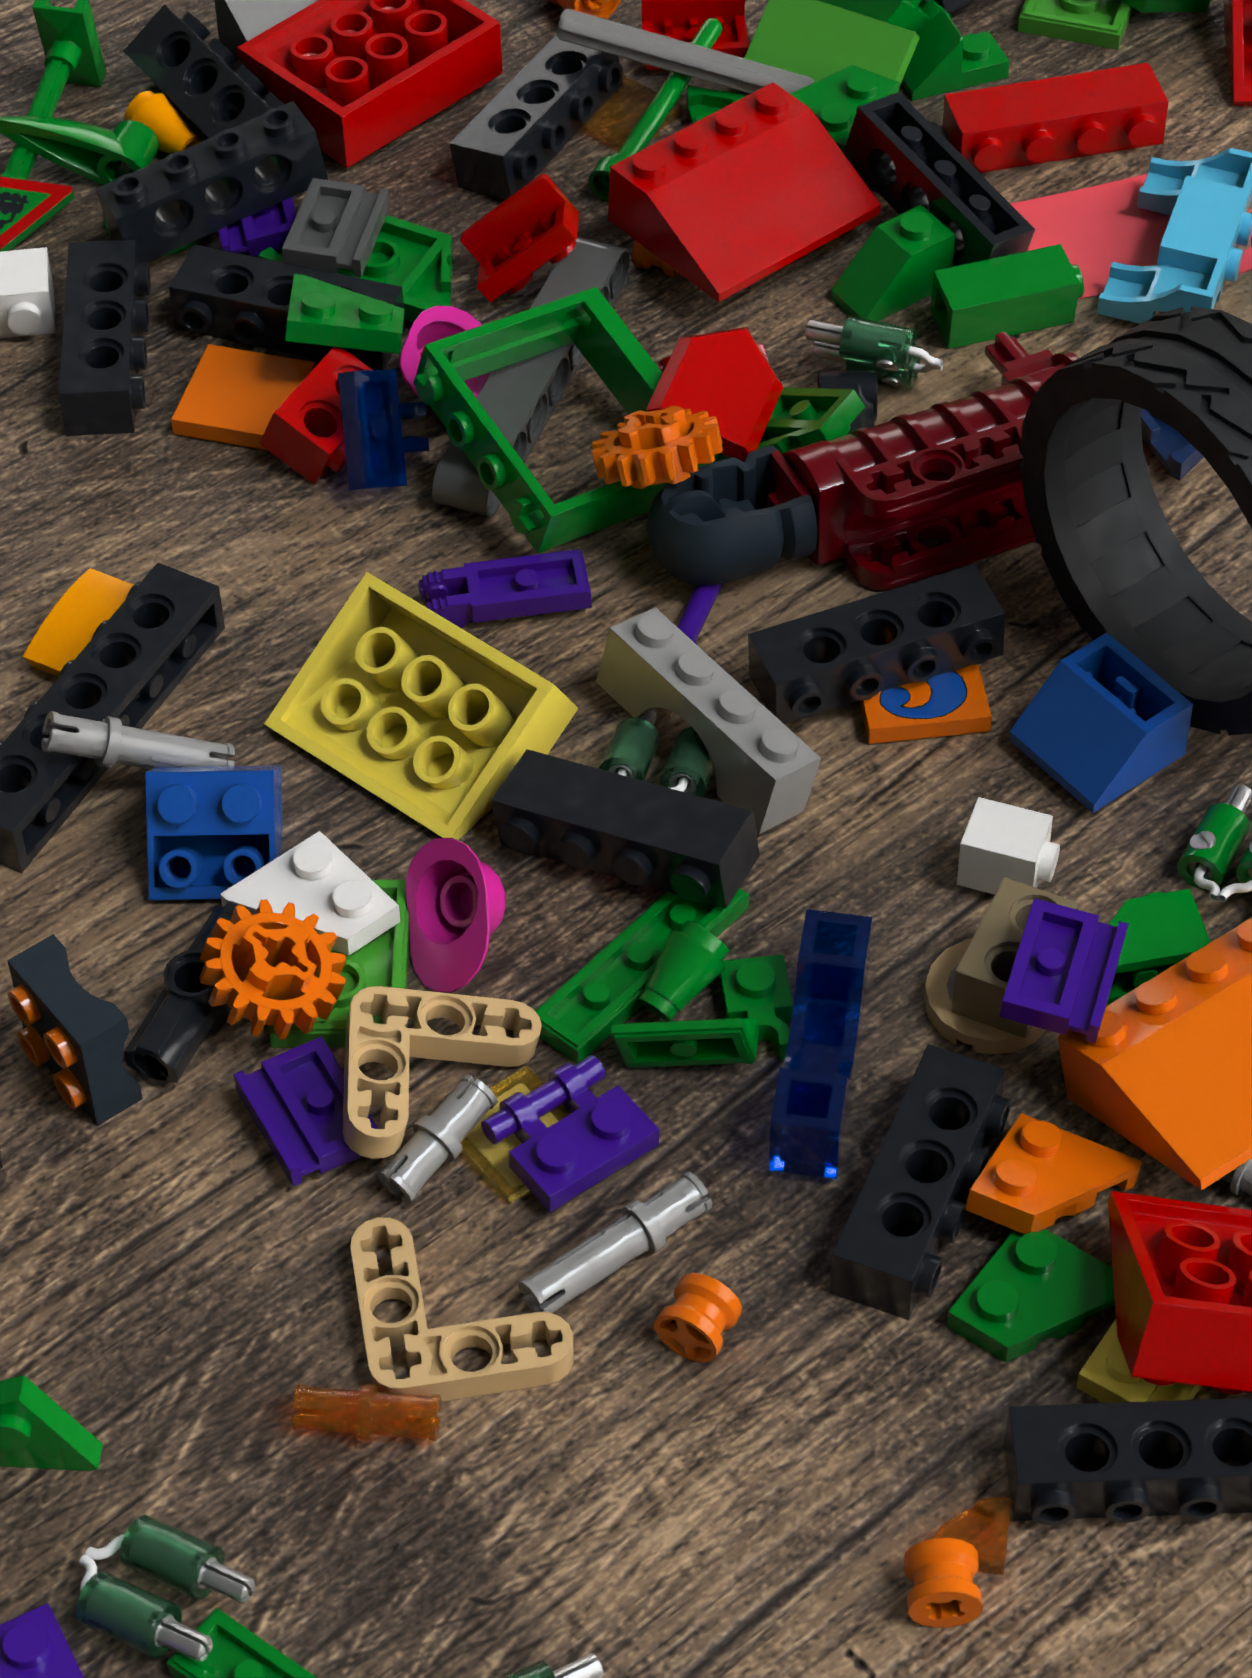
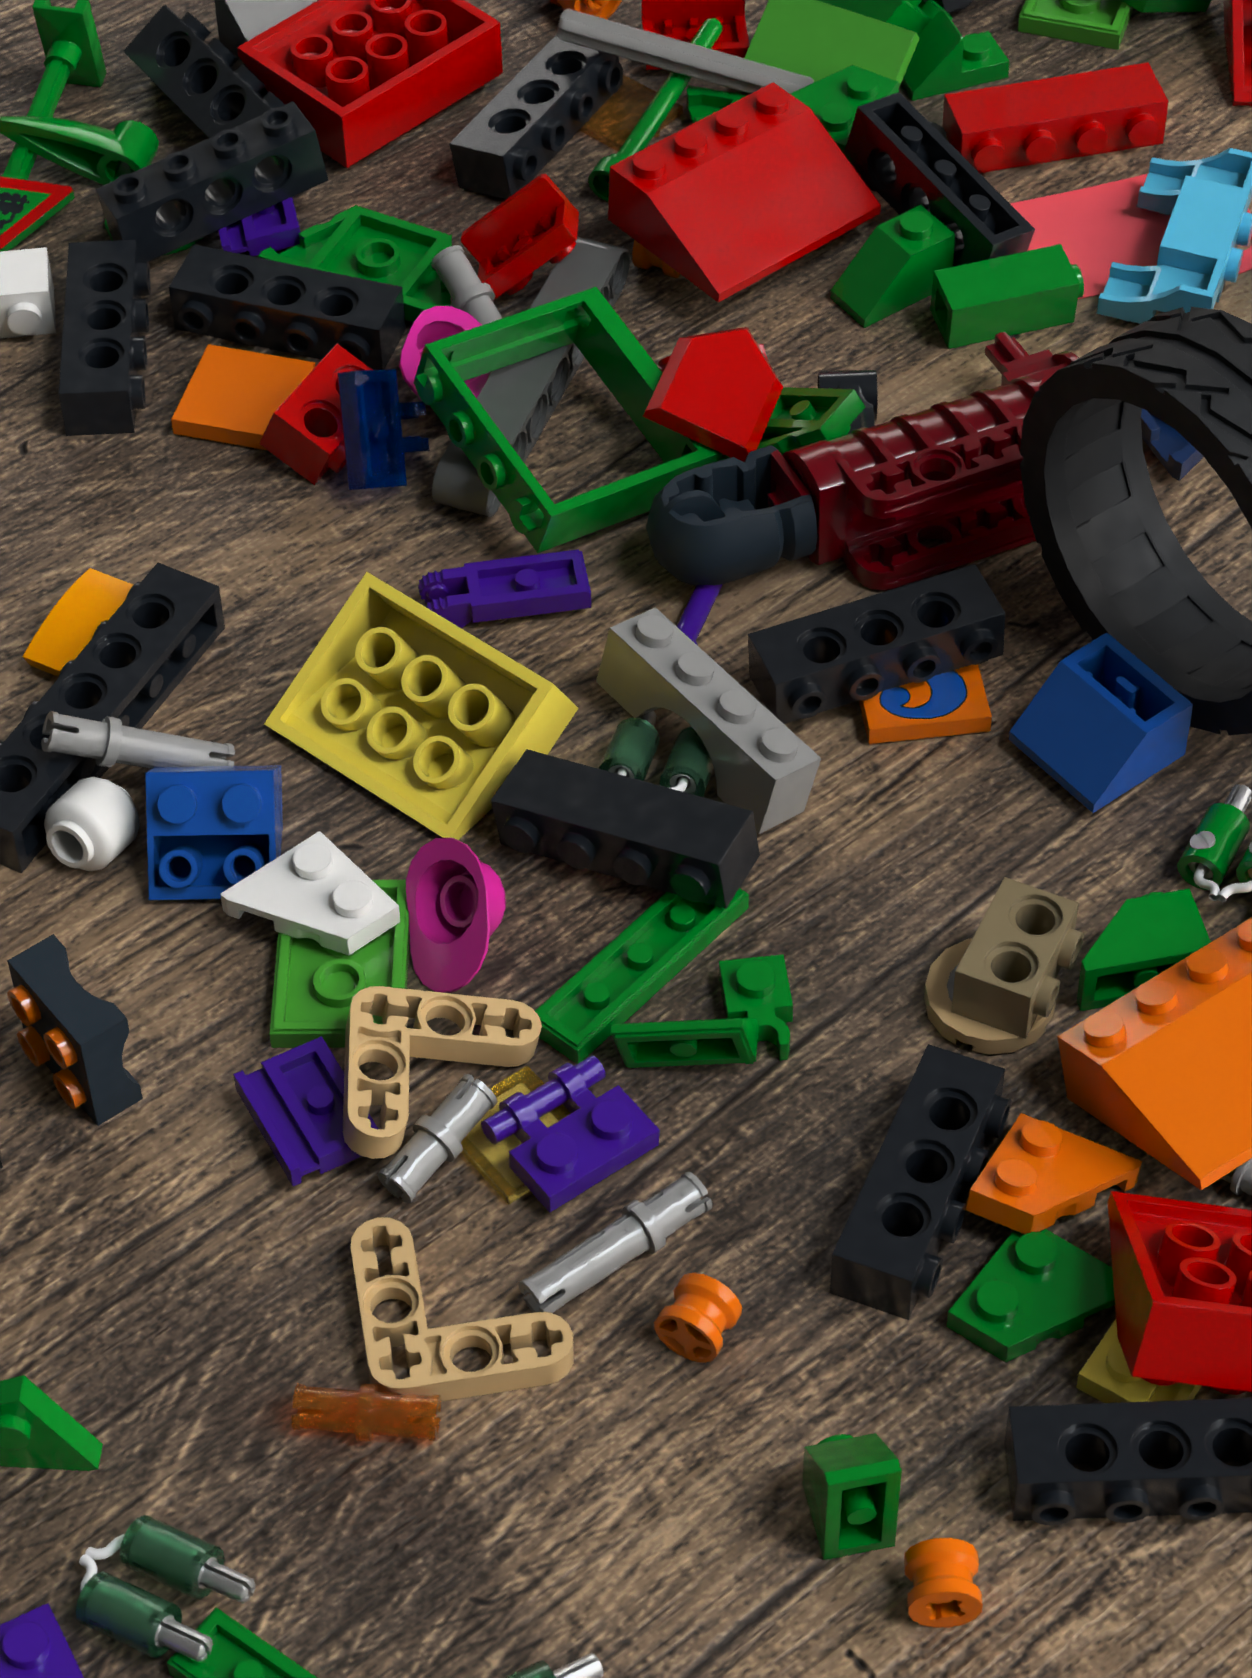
light orange cone [124,91,202,154] -> none
black piece [124,901,253,1087] -> none
orange gear [199,899,346,1039] -> none
dark grey plate [282,178,390,277] -> none
green wing [285,274,405,354] -> none
orange gear [591,406,723,489] -> none
green cone [638,921,729,1021] -> none
clear blue arch [769,909,872,1179] -> none
clear green piece [805,316,943,389] -> none
clear orange tile [935,1497,1011,1575] -> none
white brick [957,797,1060,895] -> none
dark purple plate [999,898,1129,1043] -> none
none -> white head [44,777,140,871]
none -> light grey pin [431,245,502,325]
none -> green slope [802,1433,902,1560]

